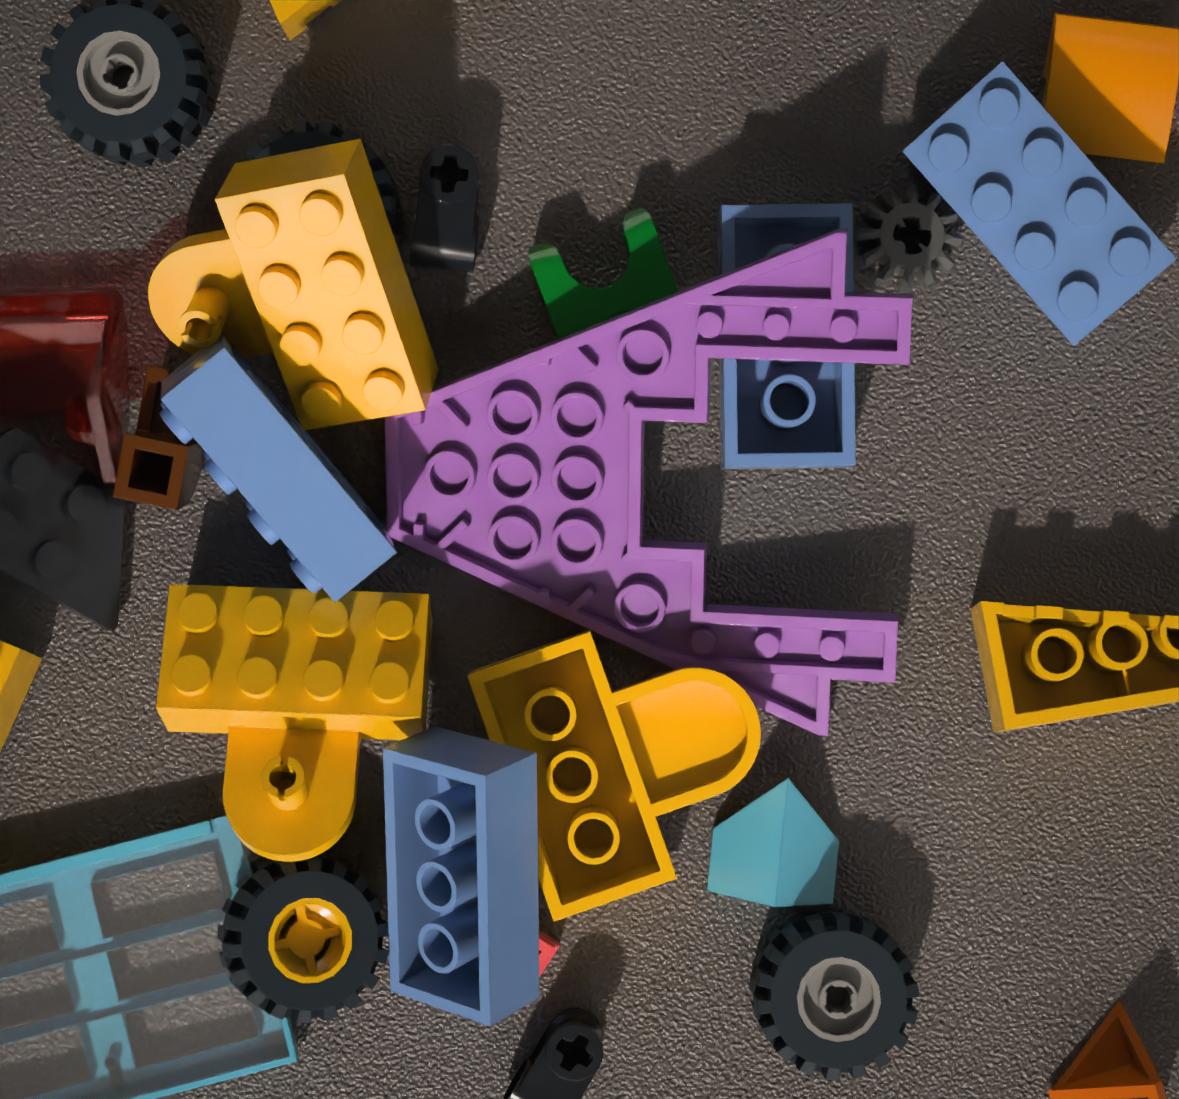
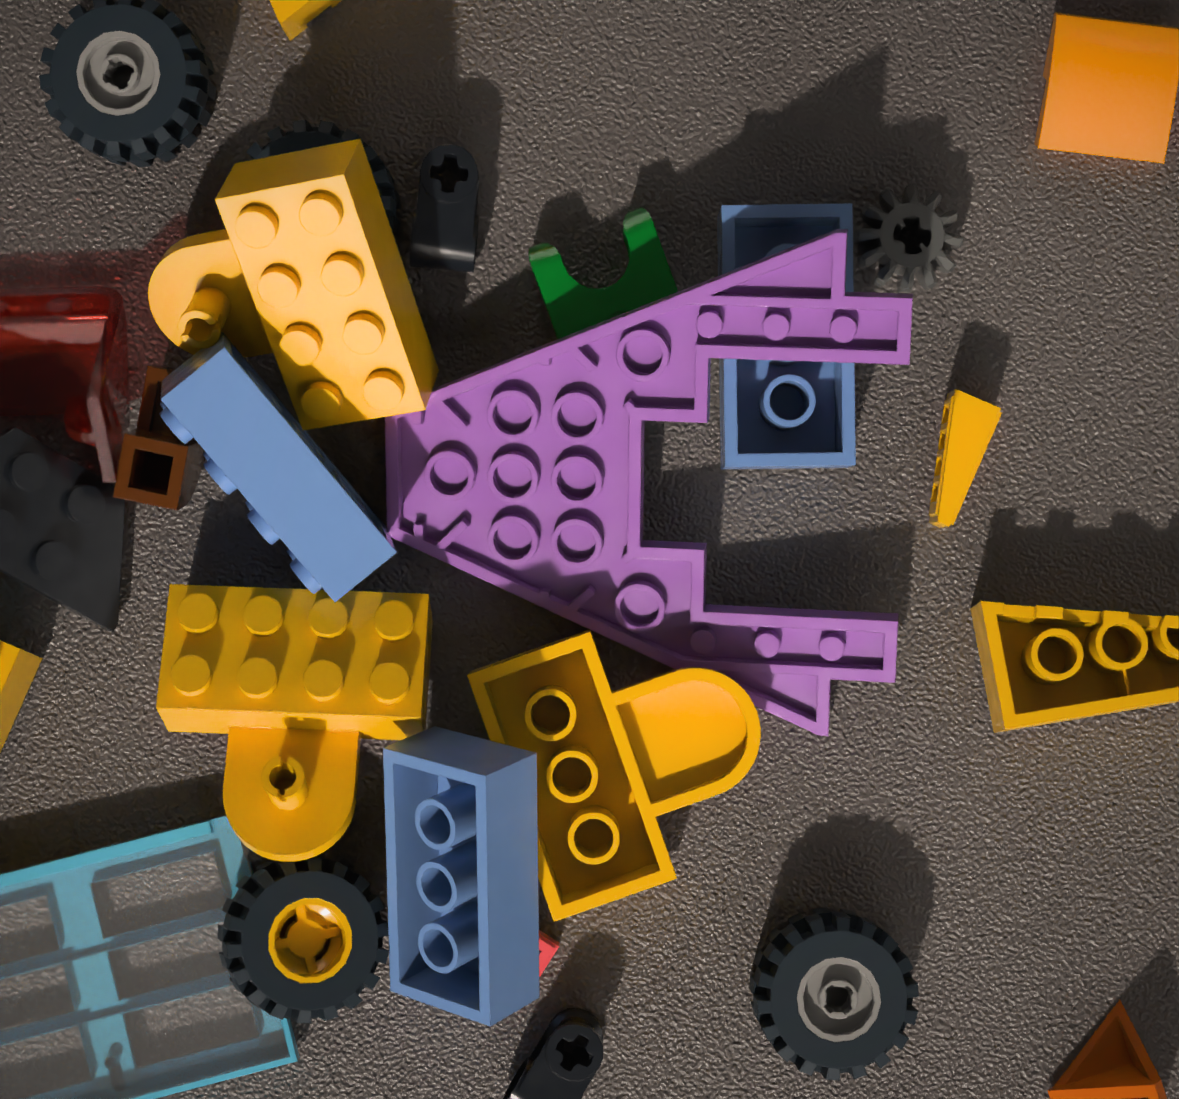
medium azure slope [706,778,839,907] -> none
medium blue brick [903,61,1176,346] -> none
none -> yellow slope [929,389,1002,528]

